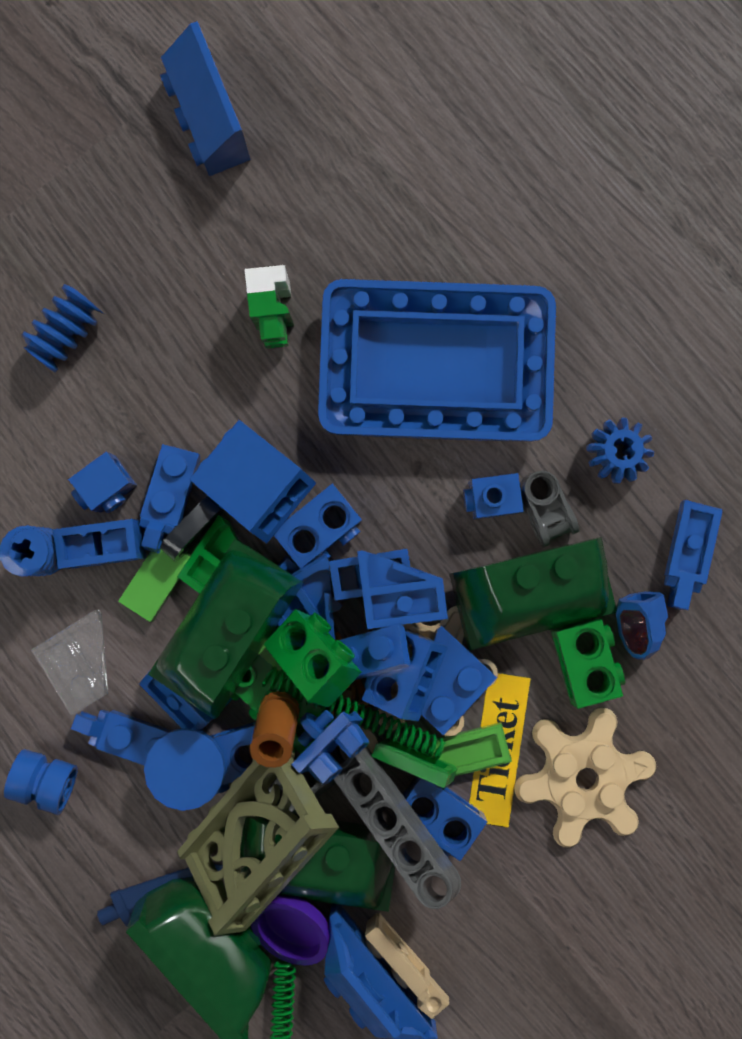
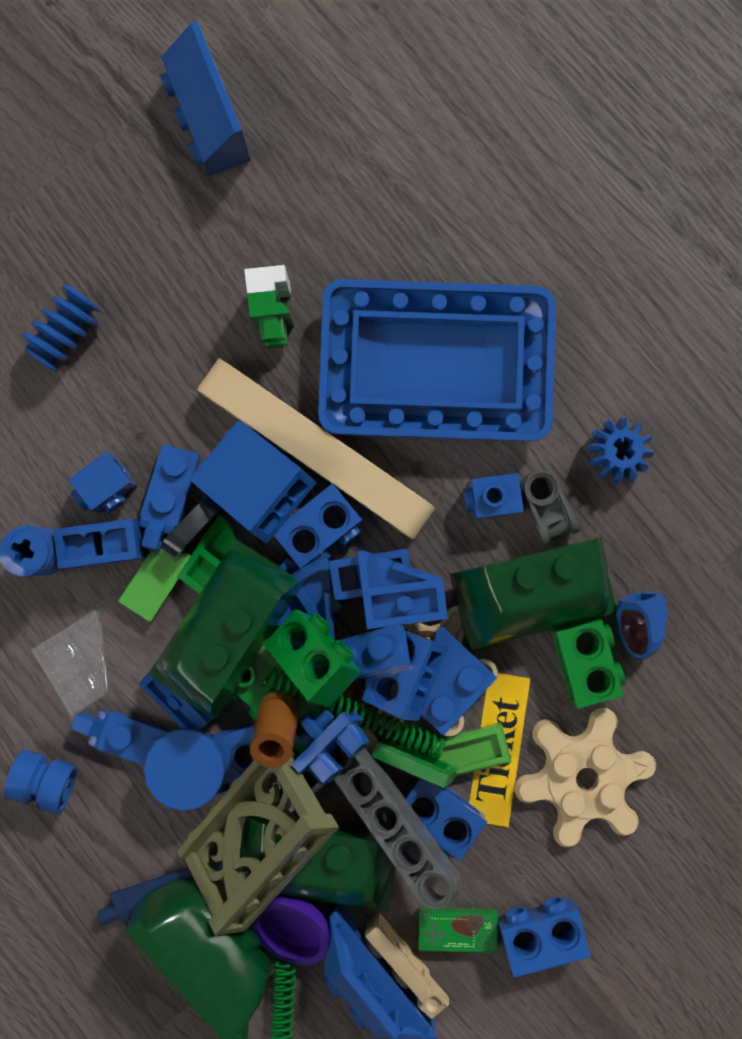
blue hinge [664,500,723,610] -> none
none -> tan beam [196,358,436,540]
none -> green tile [418,907,498,953]
none -> blue brick [498,896,591,978]

